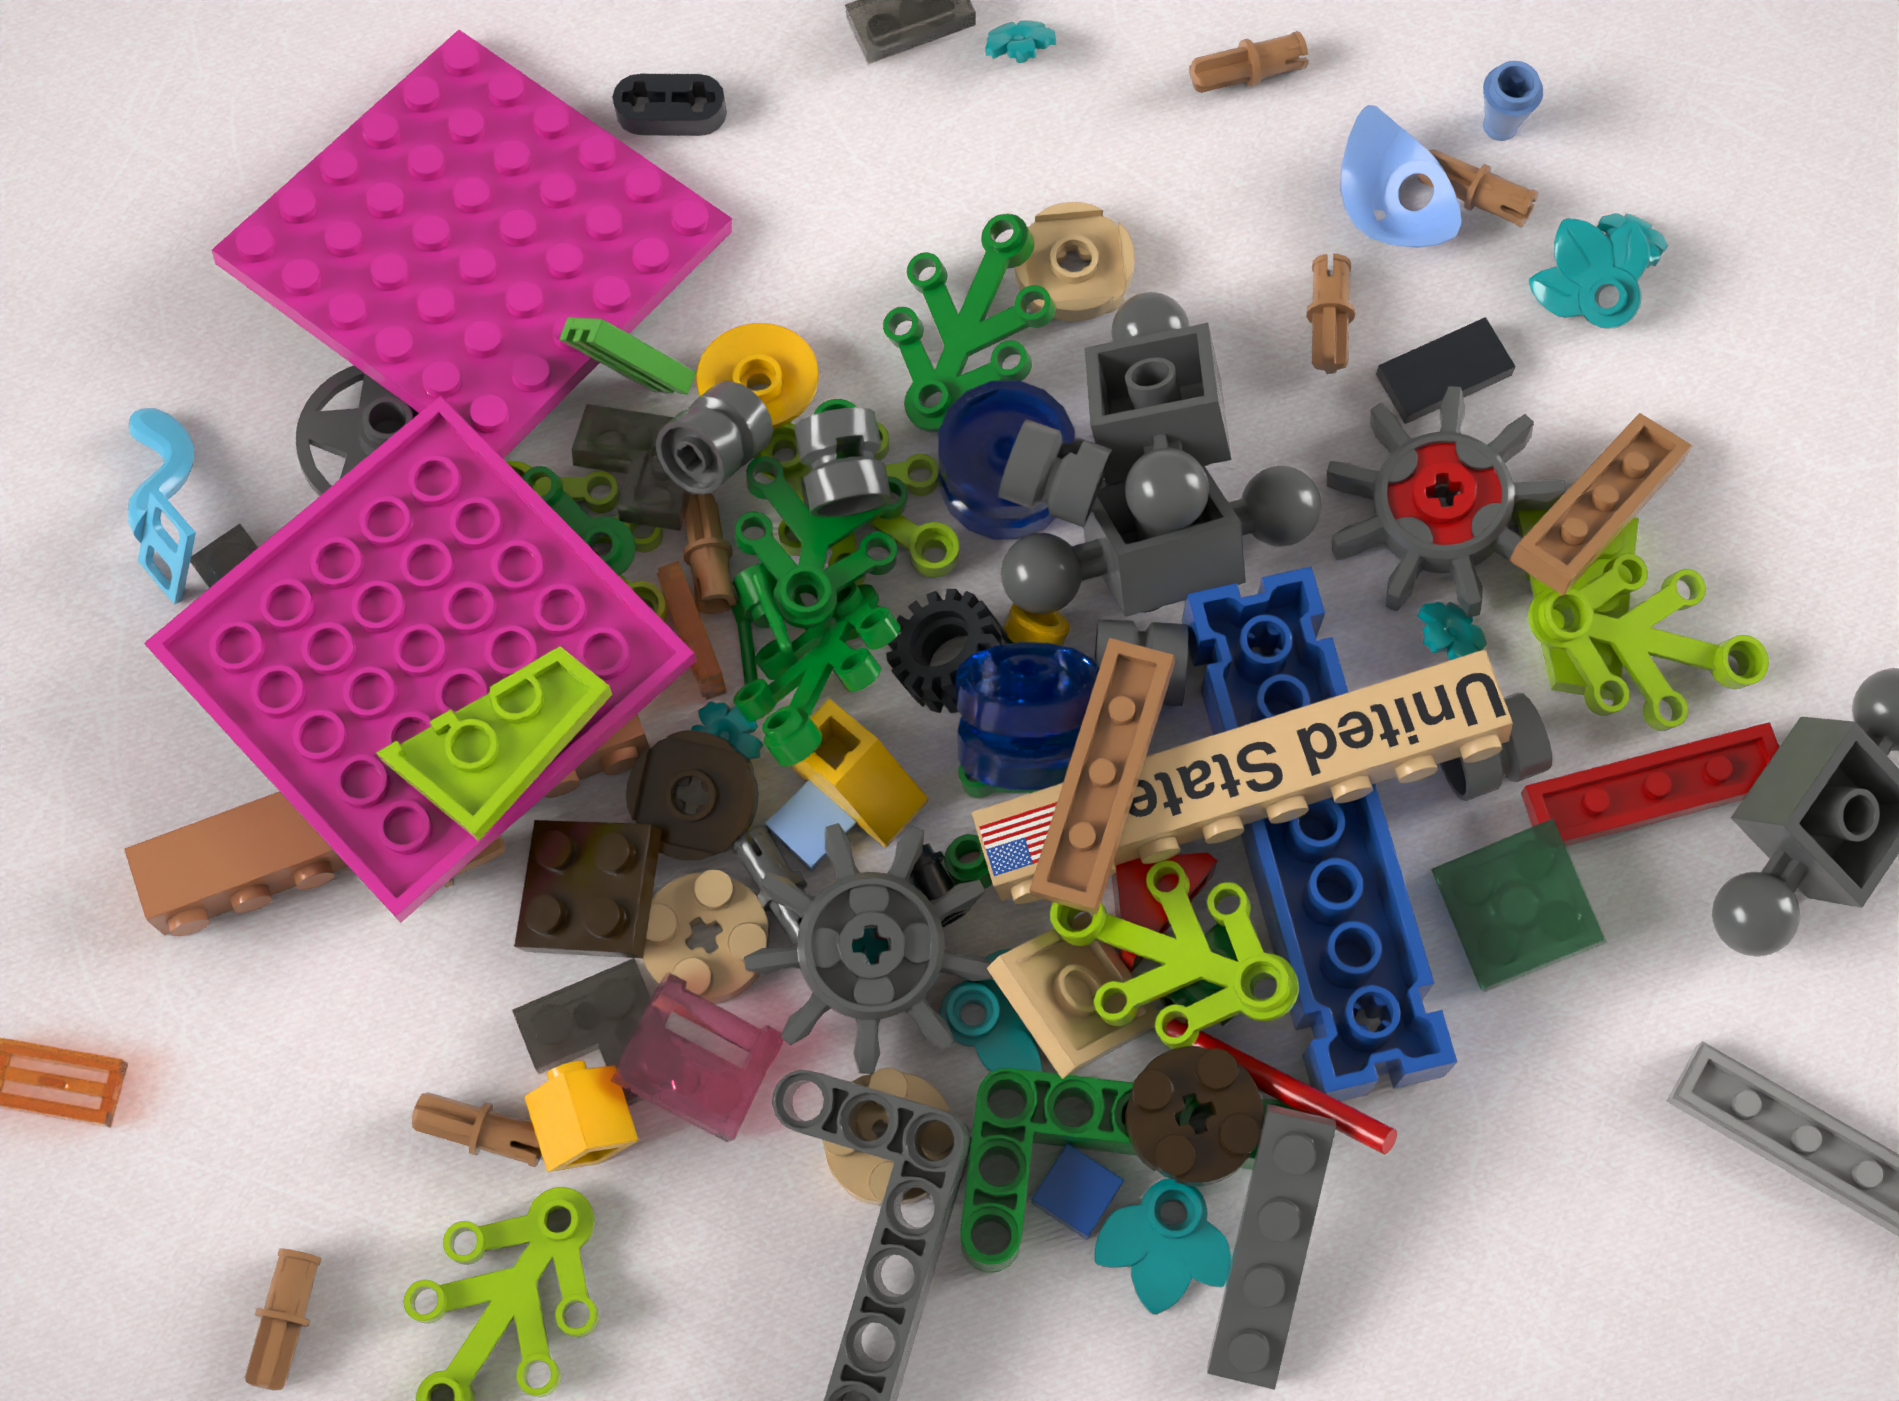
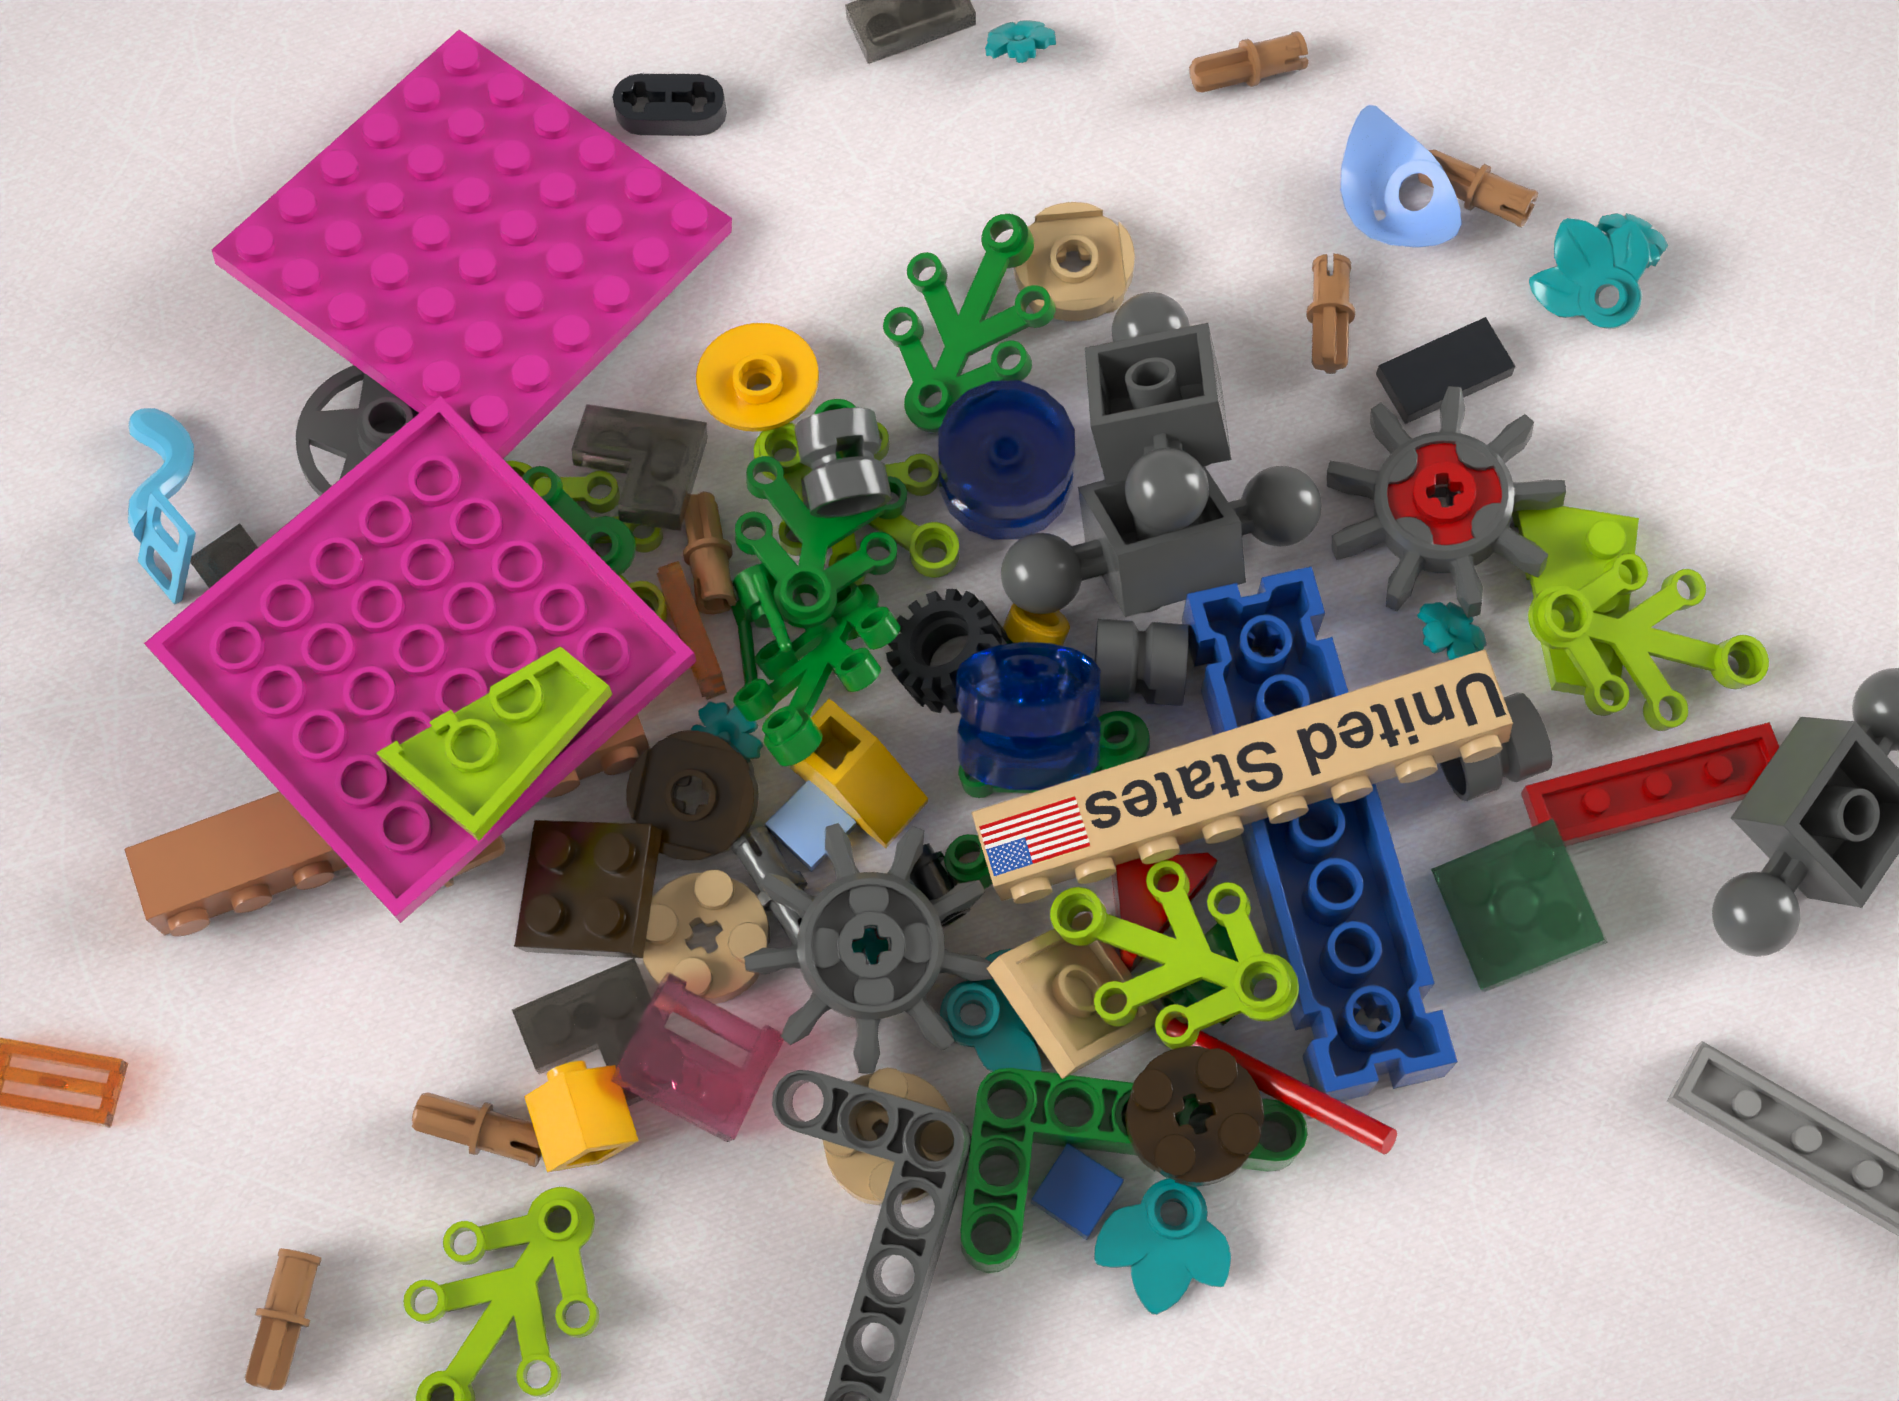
bright green tile [559,317,696,395] -> none
dark grey wheel [656,381,773,495] -> none
dark grey wheel [998,419,1112,528] -> none
medium nougat plate [1029,638,1175,915] -> none
dark grey plate [1207,1104,1336,1390] -> none
medium blue cone [1483,61,1543,141] -> none
medium nougat plate [1509,413,1692,596] -> none

